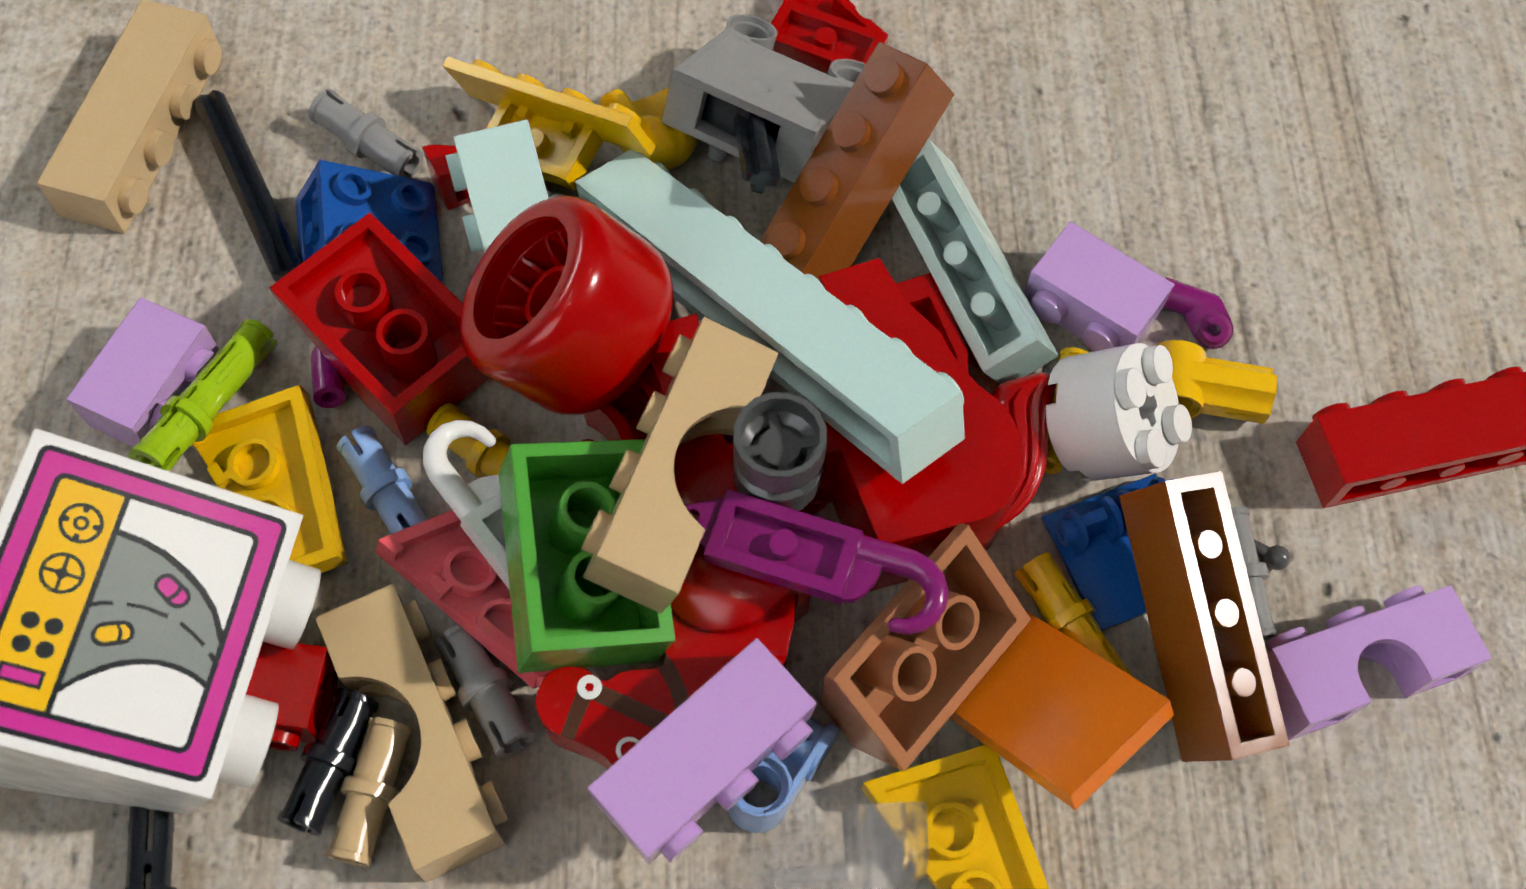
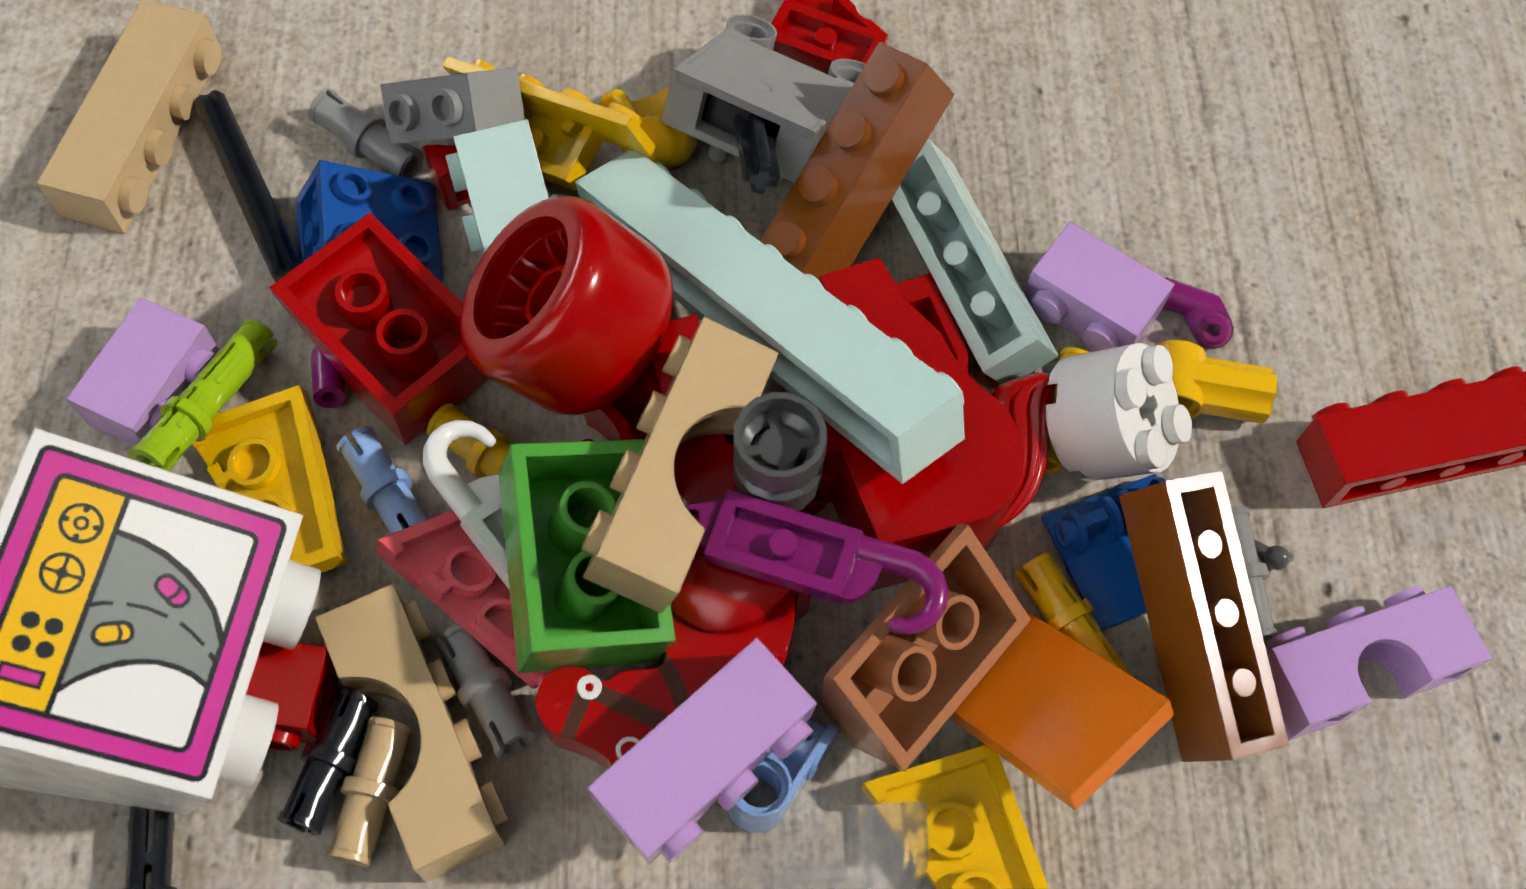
none -> light grey brick [380,67,525,144]

